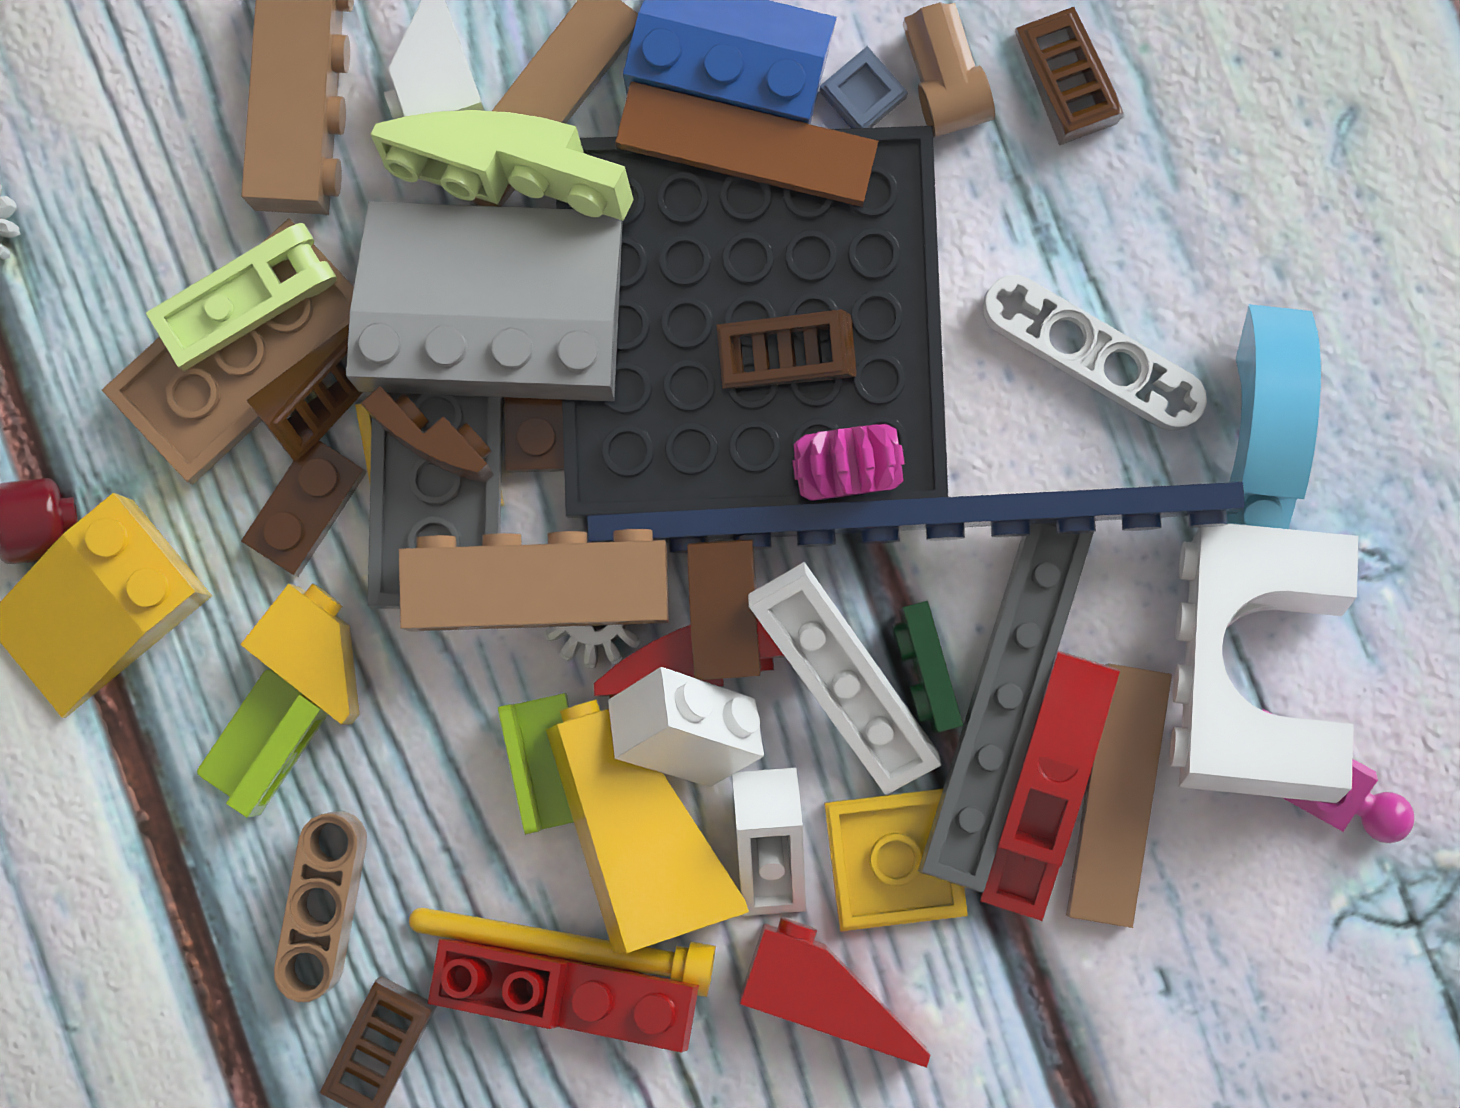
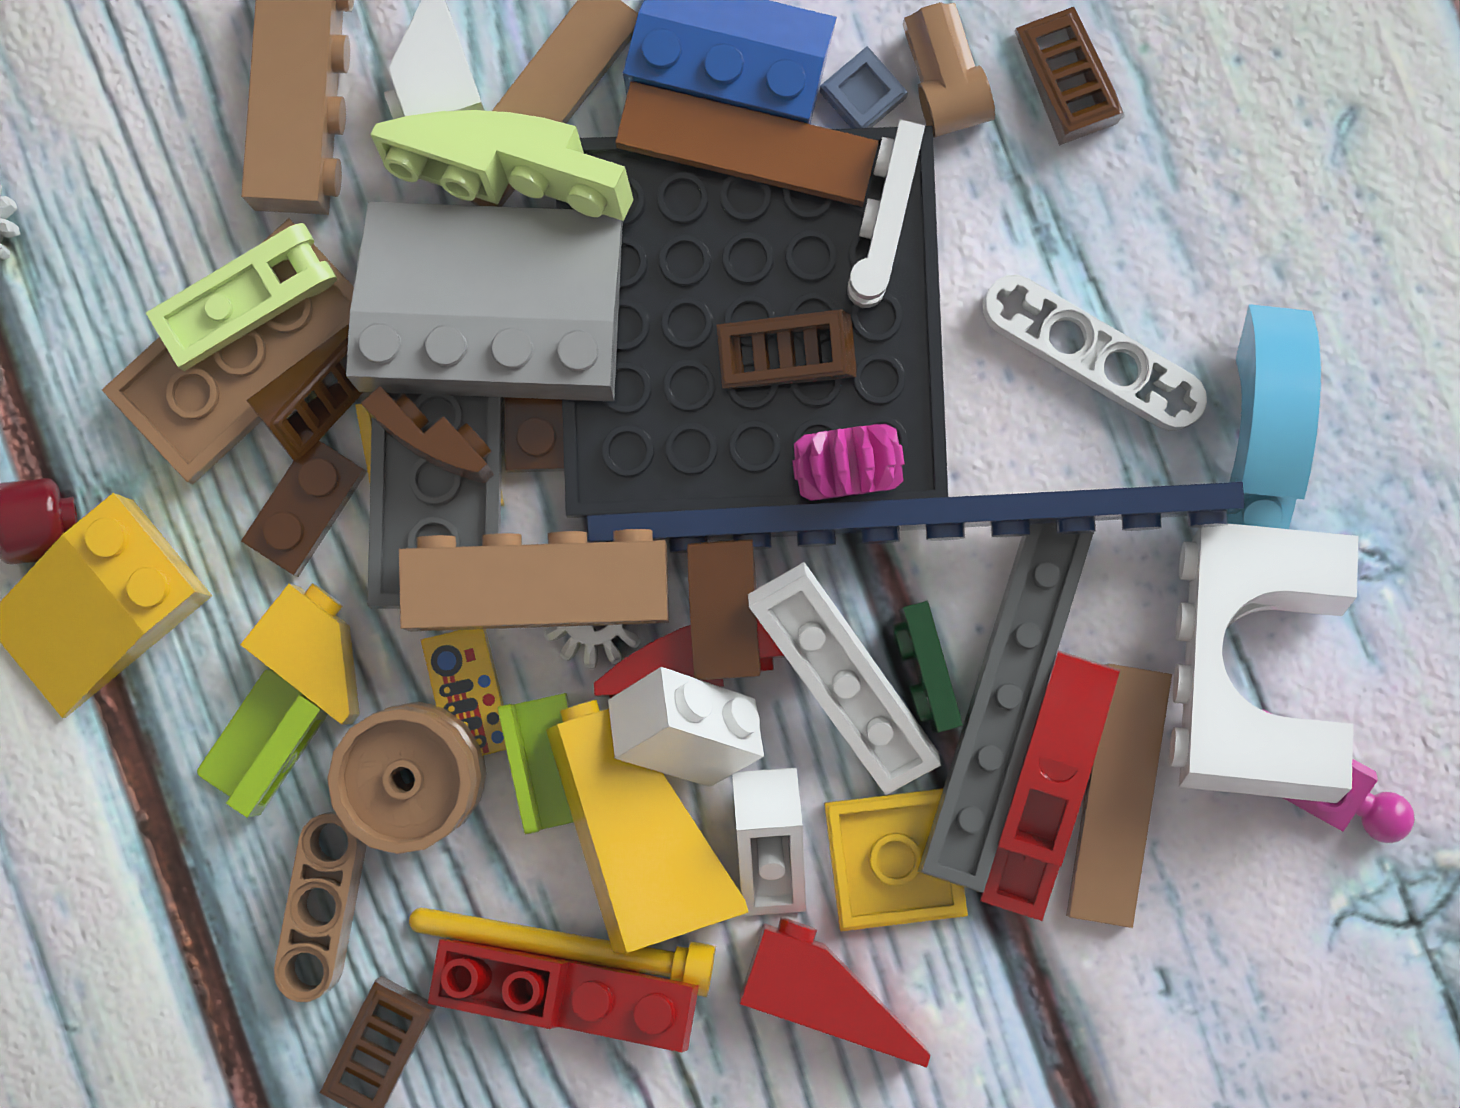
none -> medium nougat wheel [327,702,487,854]
none -> tile [420,629,506,756]
none -> white plate [847,120,925,308]

